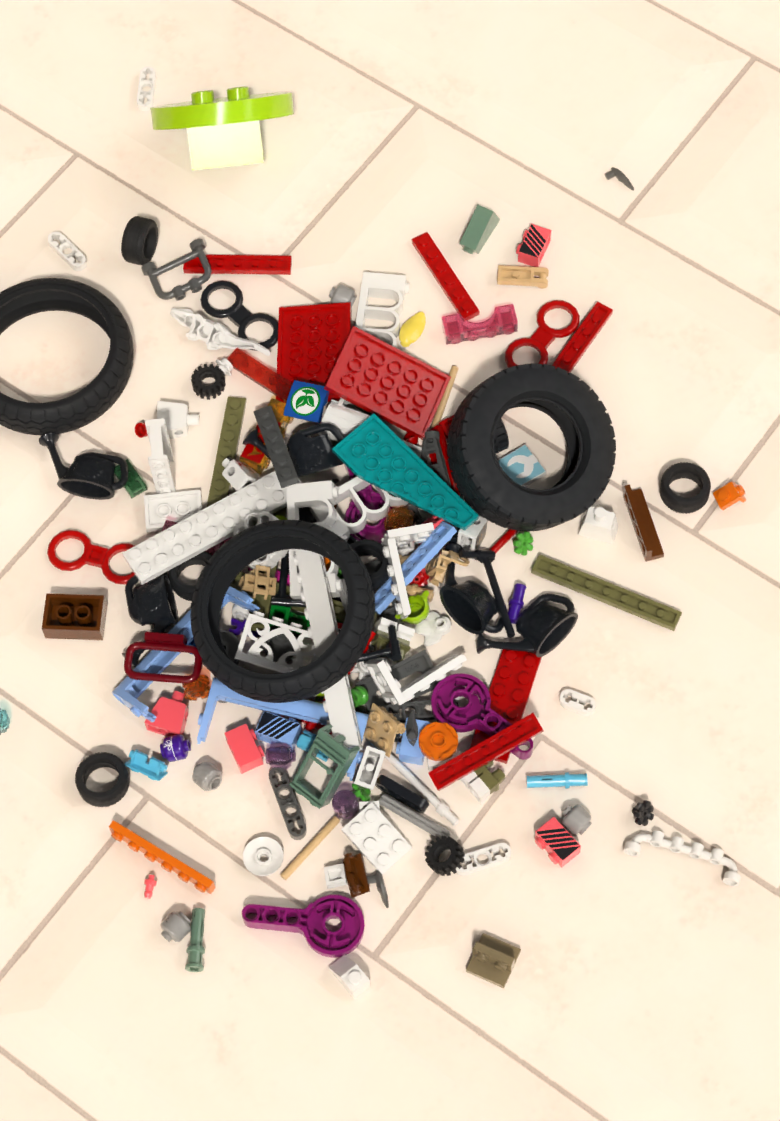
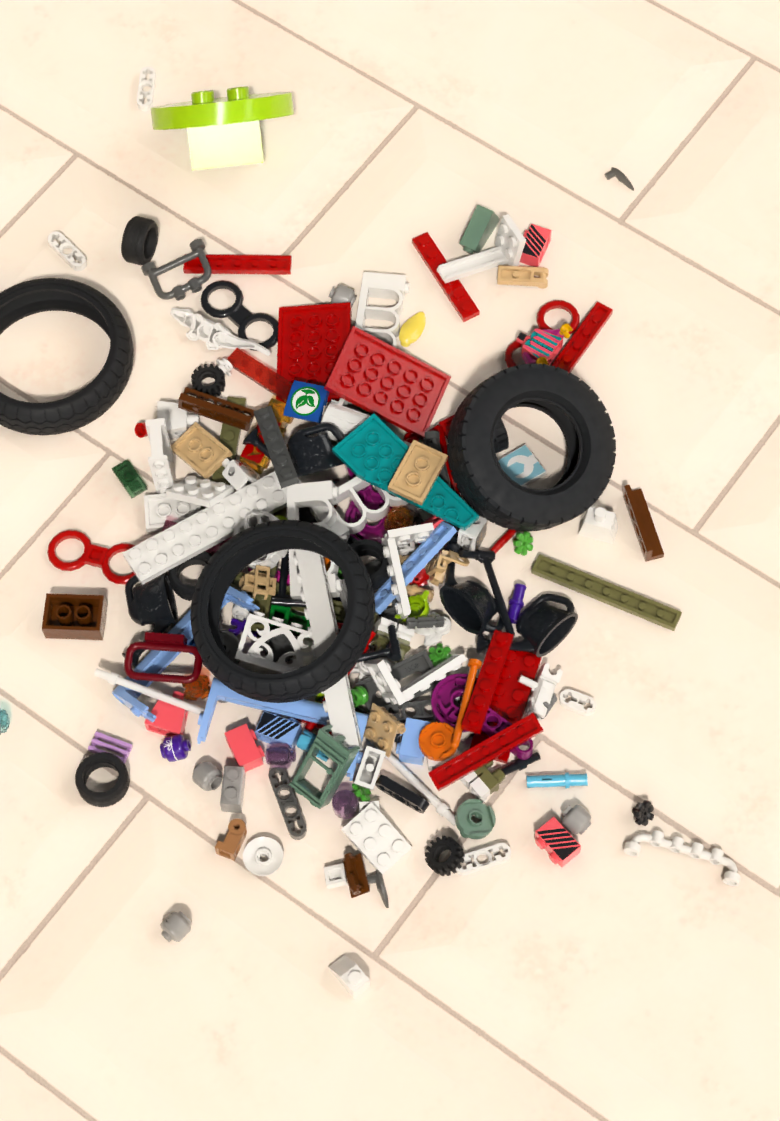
black piece [39,432,129,500] -> none
orange plate [109,820,215,894] -> none
medium azure hinge [125,749,168,781] -> none
coral piece [144,875,157,899] -> none
sand green pin [185,908,205,972] -> none
magenta beam [242,895,365,958] -> none
tan bar [280,816,340,880] -> none
light grey axle [379,794,451,839] -> none
dark grey bar [406,710,418,746] -> none
tan bar [430,366,459,429] -> none
clear pink arch [442,304,518,345] -> none
dark tan bracket [466,933,521,988] -> none
black tyre [660,462,711,514] -> none
orange bracket [713,481,746,510] -> none
none -> lavender tile [88,731,133,764]
none -> white bar [94,668,205,715]
none -> white plate [166,476,234,508]
none -> tan plate [171,422,233,479]
none -> reddish brown fence [178,387,255,431]
none -> medium nougat leg [215,819,247,861]
none -> light grey brick [220,766,246,813]
none -> tan plate [388,440,448,506]
none -> dark grey axle [406,616,444,629]
none -> bright green plant [428,643,452,667]
none -> white bracket [437,214,526,283]
none -> orange bar [451,658,482,749]
none -> sand green plate [455,799,496,840]
none -> red plate [461,630,514,734]
none -> black bar [501,752,541,776]
none -> torso [516,324,573,365]
none -> white piece [518,663,563,721]

